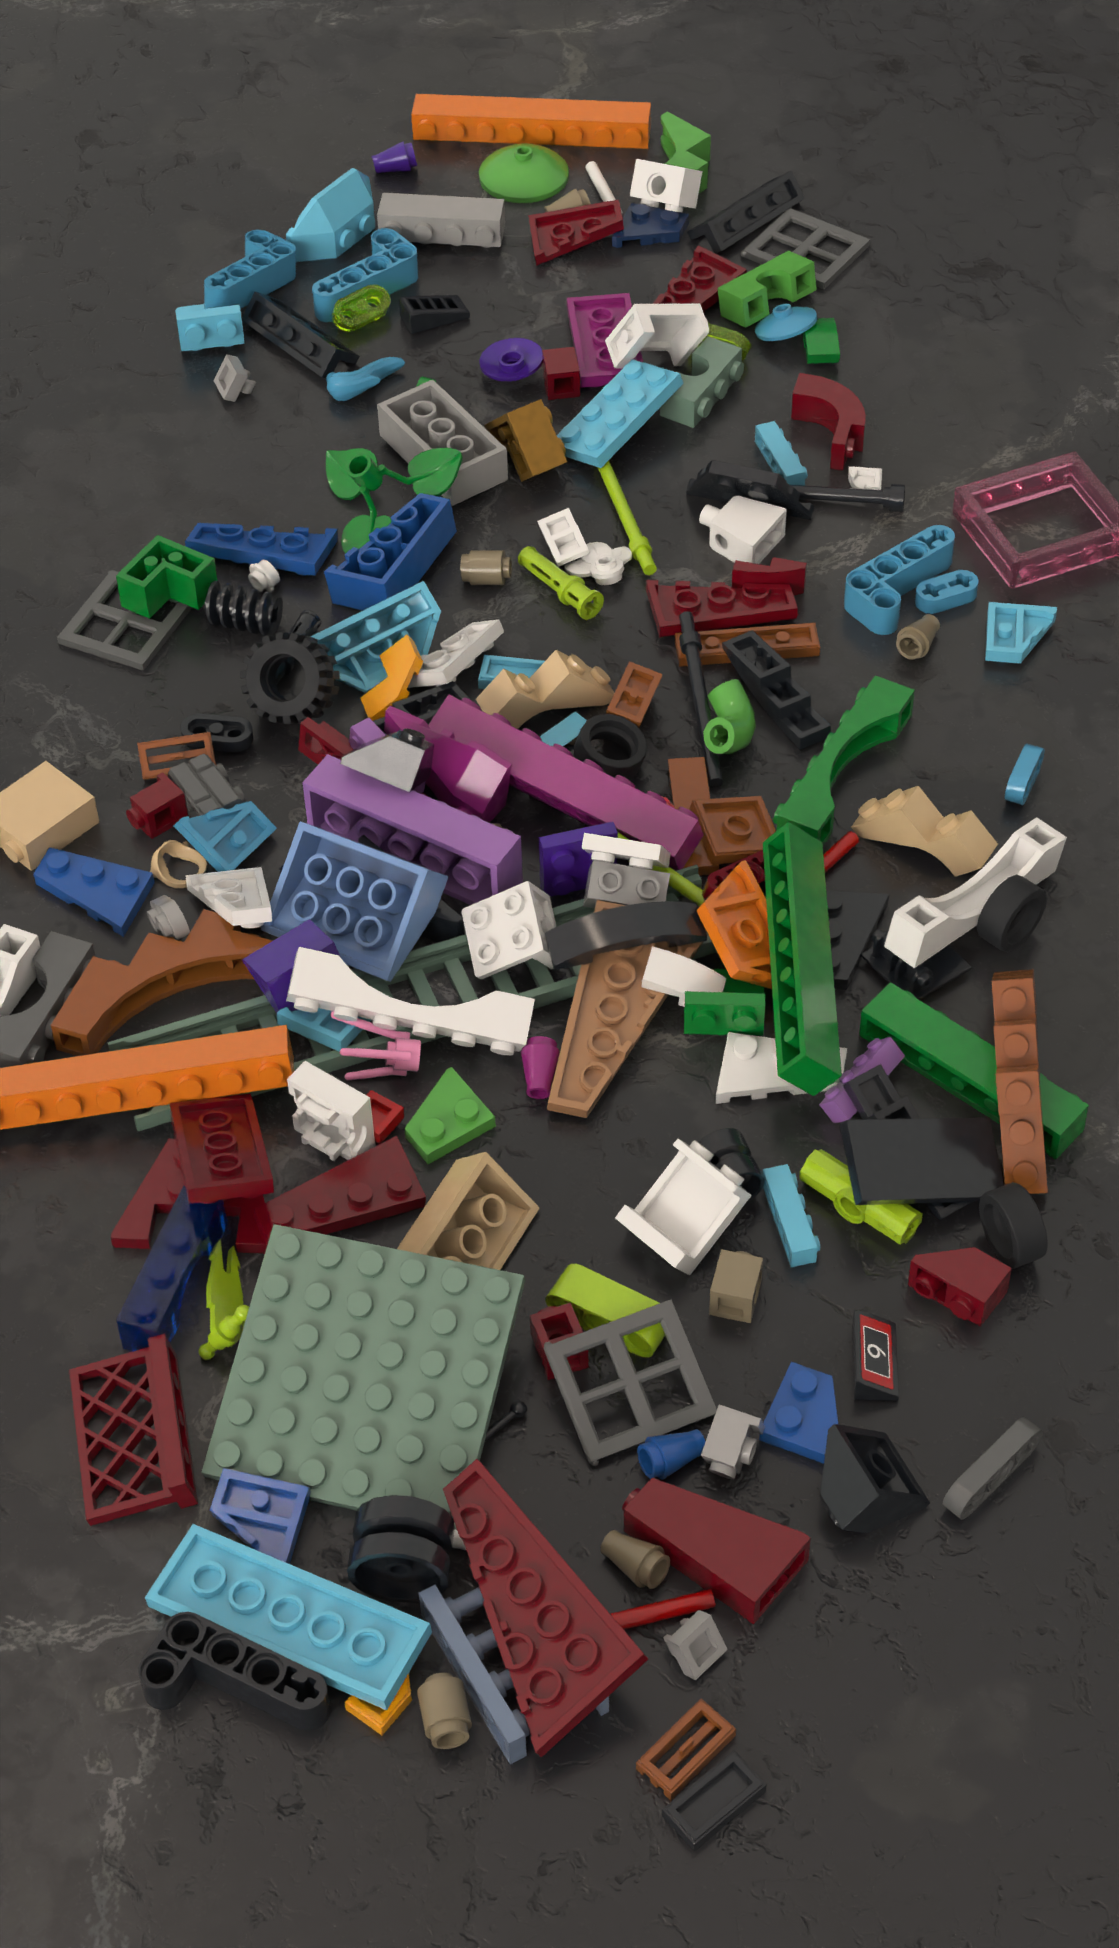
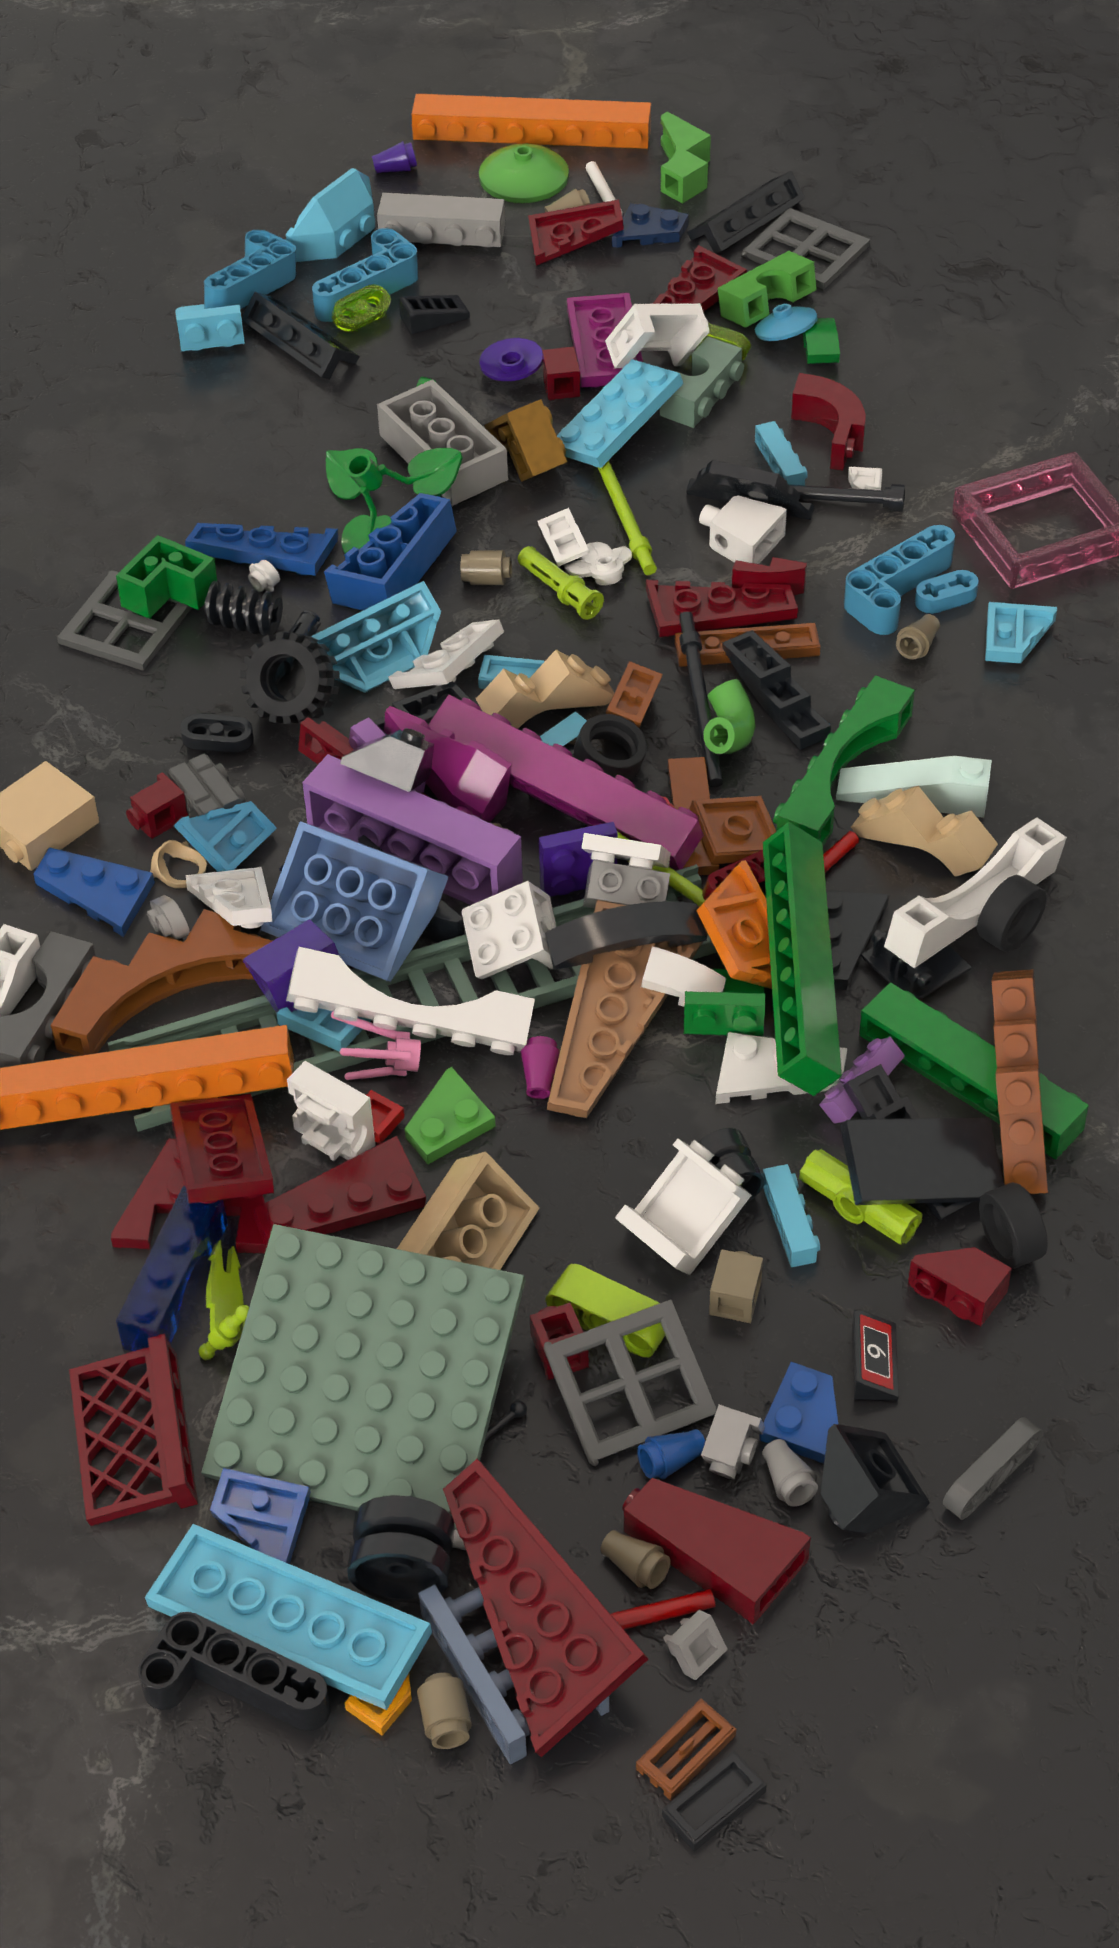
dark orange tile [137,732,216,780] -> none
light grey tile [214,354,256,402] -> none
dark azure piece [326,357,405,401] -> none
light orange tile [360,635,423,721] -> none
white brick [630,159,703,213] -> none
dark azure beam [1005,743,1045,805] -> none
none -> light grey cone [762,1439,818,1506]
none -> light aqua wedge [836,756,992,818]

